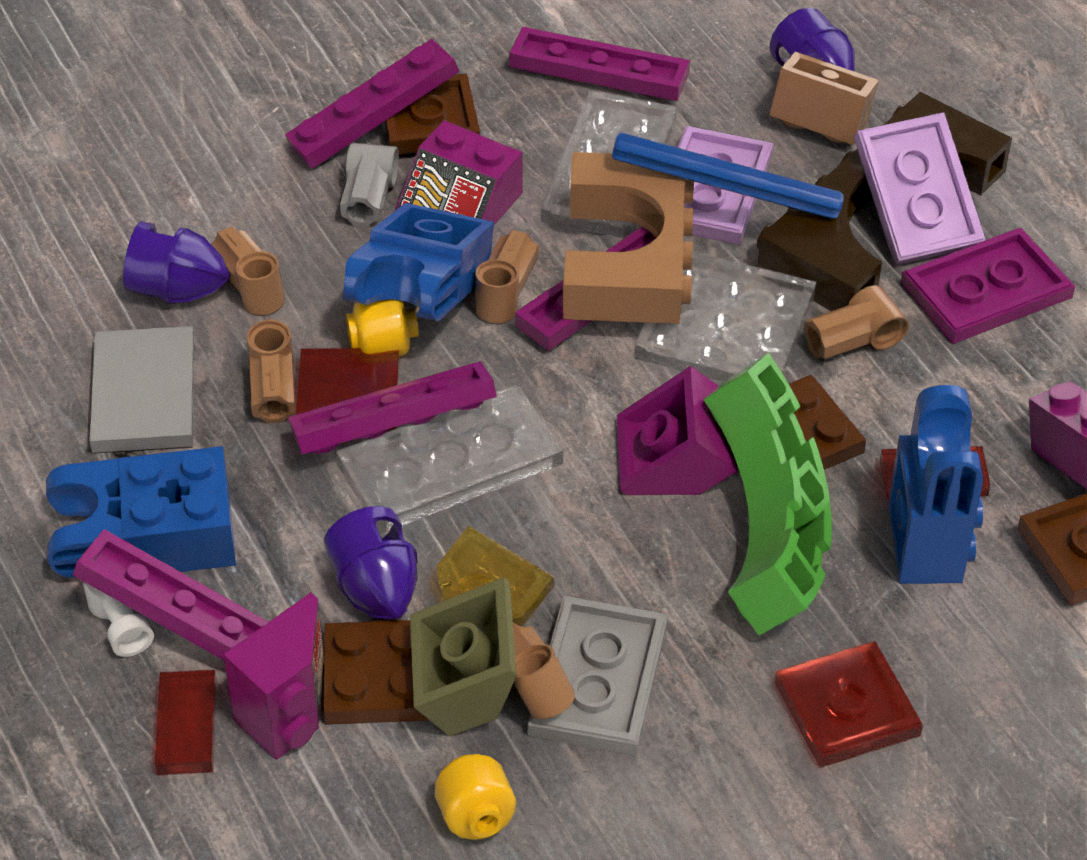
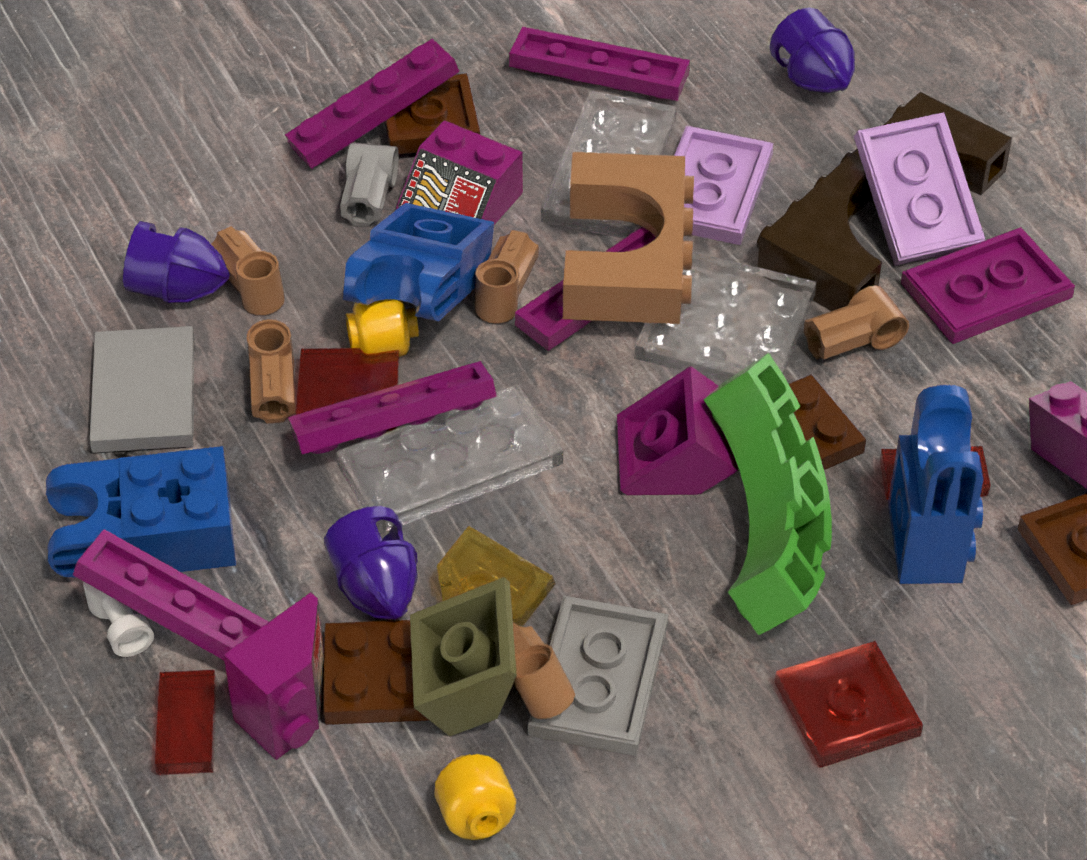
blue axle [612,132,843,219] -> none
medium nougat brick [769,52,879,145] -> none

